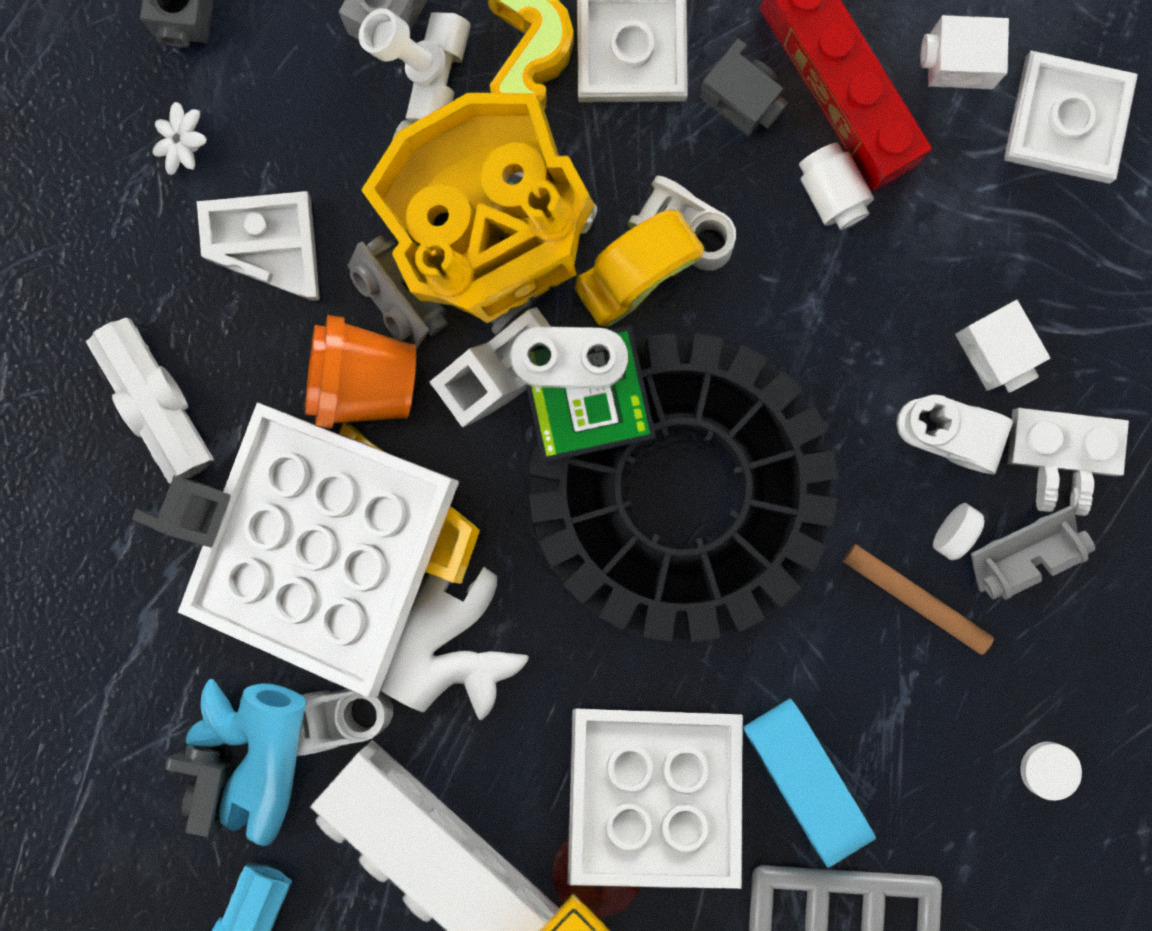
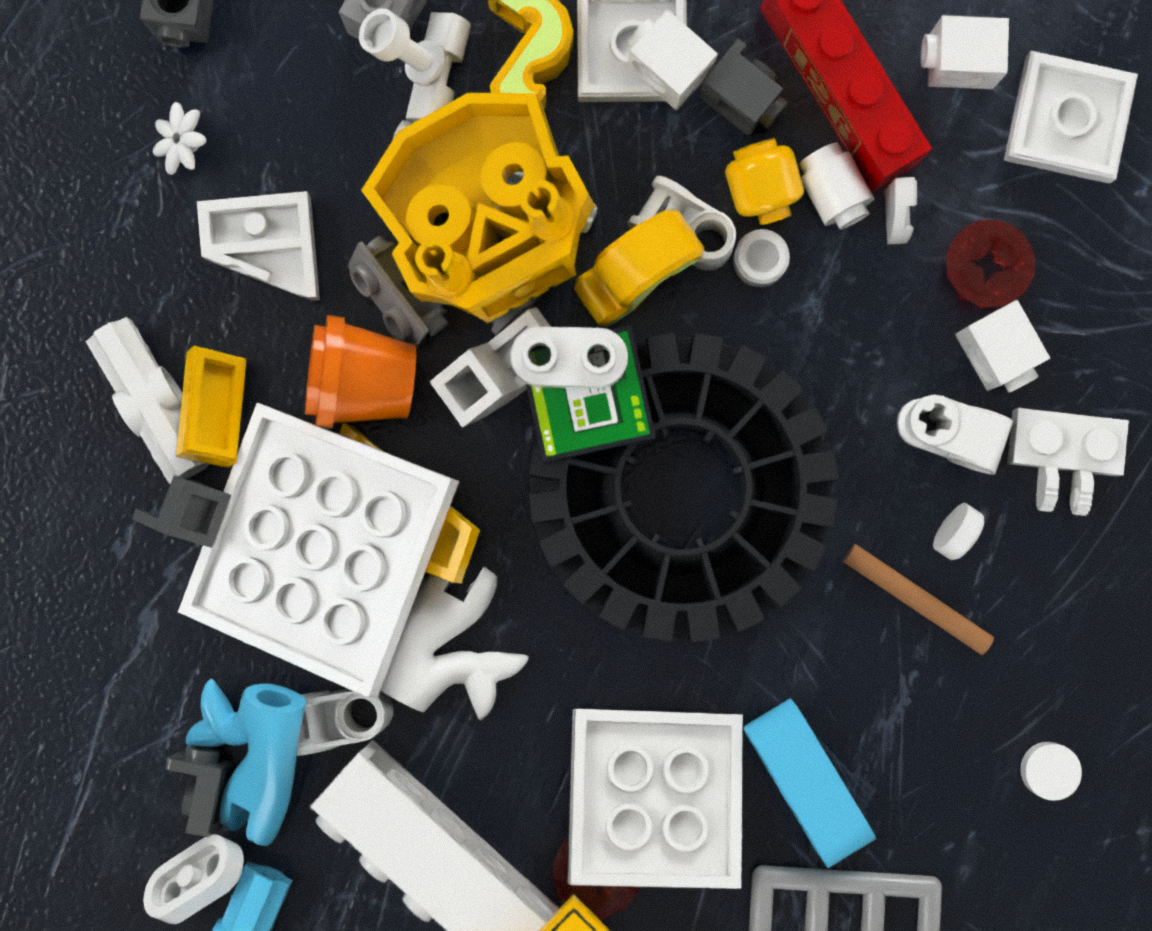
light grey hinge [971,505,1095,600] -> none
none -> white plate [143,834,244,924]
none -> yellow tile [175,346,246,468]
none -> white brick [628,9,718,111]
none -> yellow head [725,138,804,225]
none -> white tile [733,229,790,287]
none -> white tile [884,177,917,244]
none -> clear red gear [945,220,1035,308]

